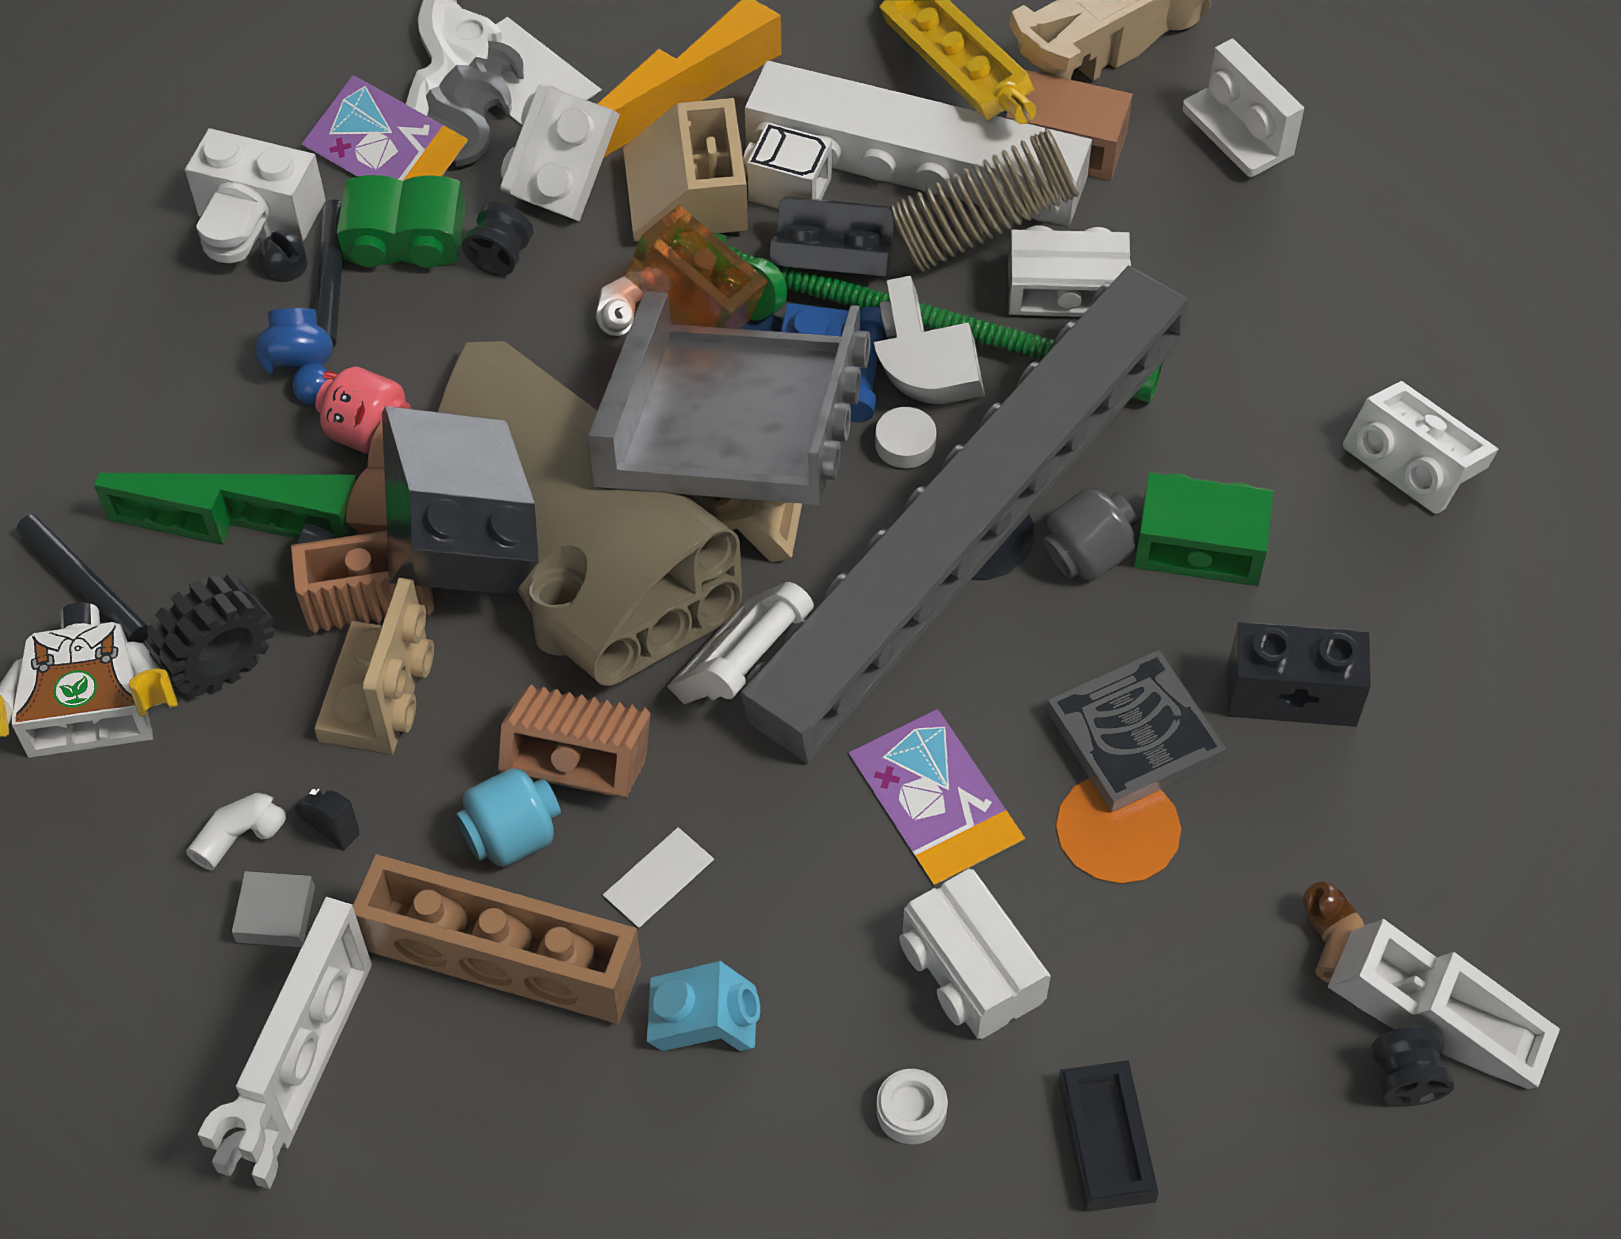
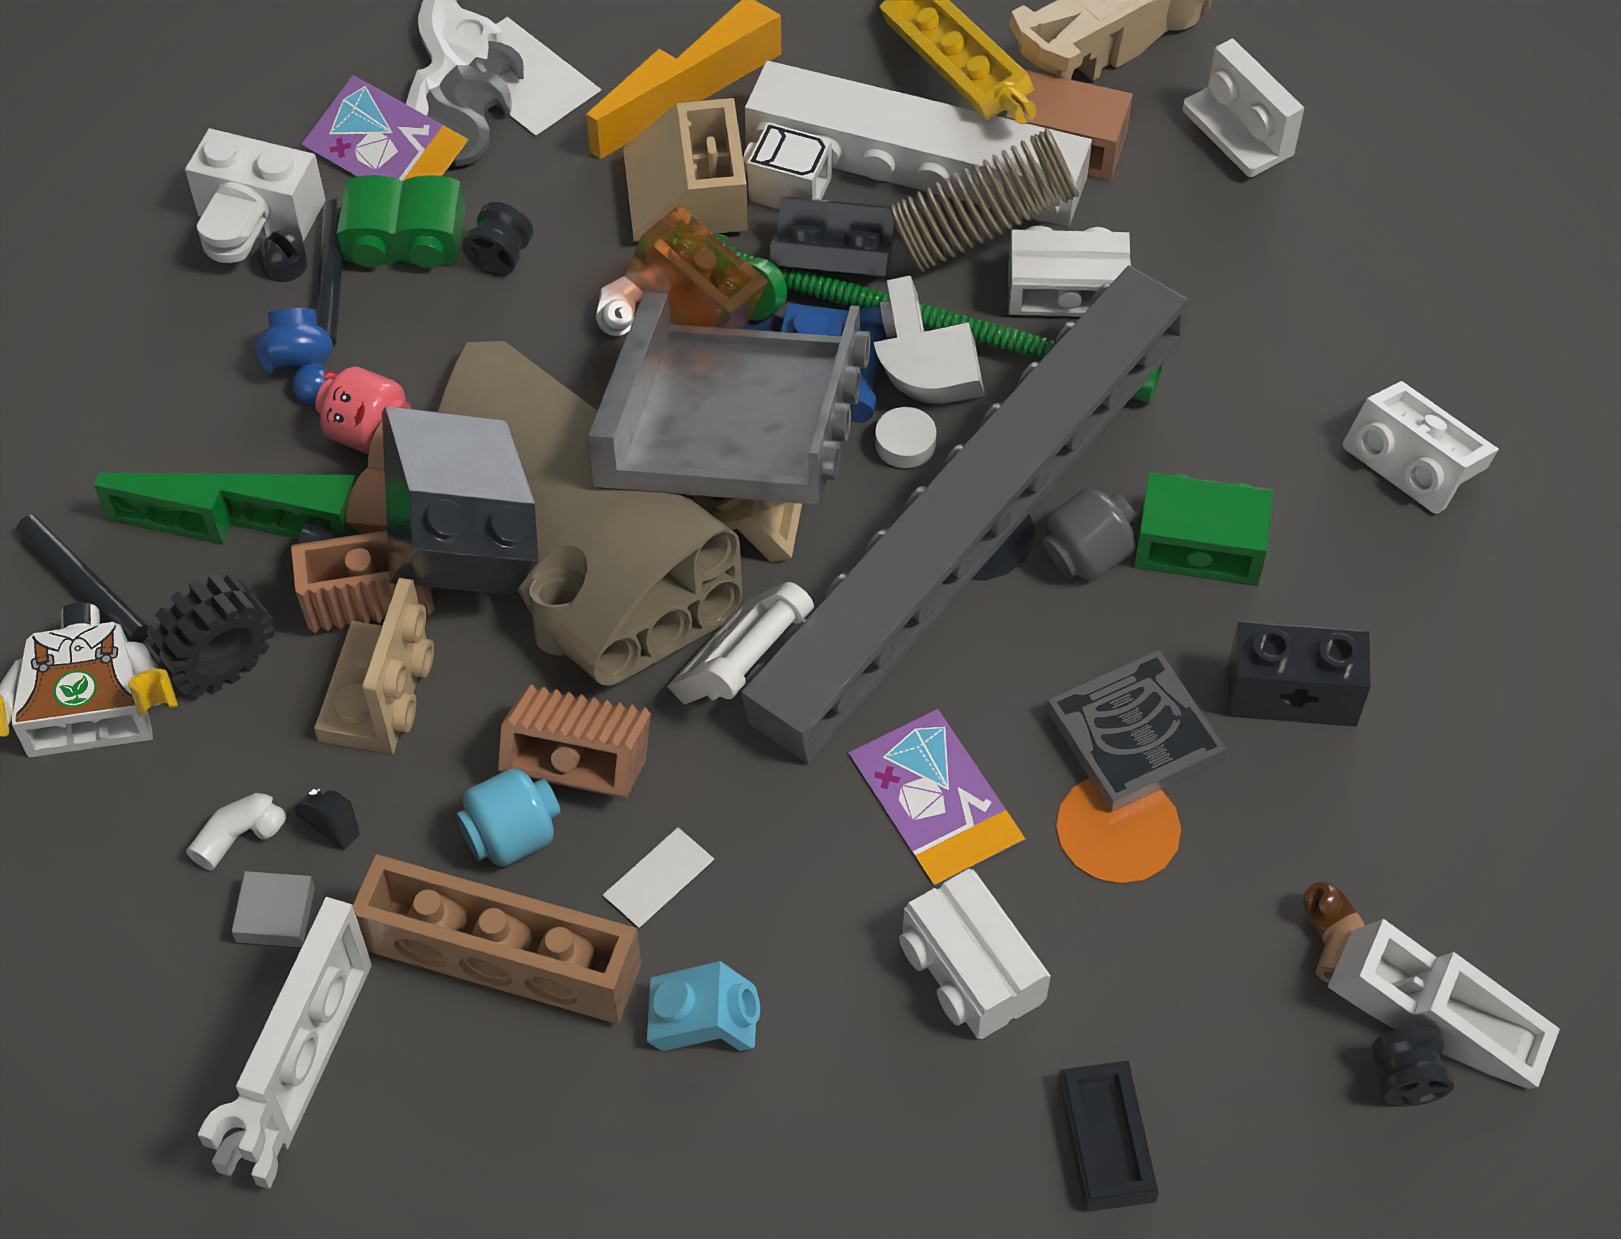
white bracket [500,81,620,221] -> none
white tile [876,1069,948,1144] -> none

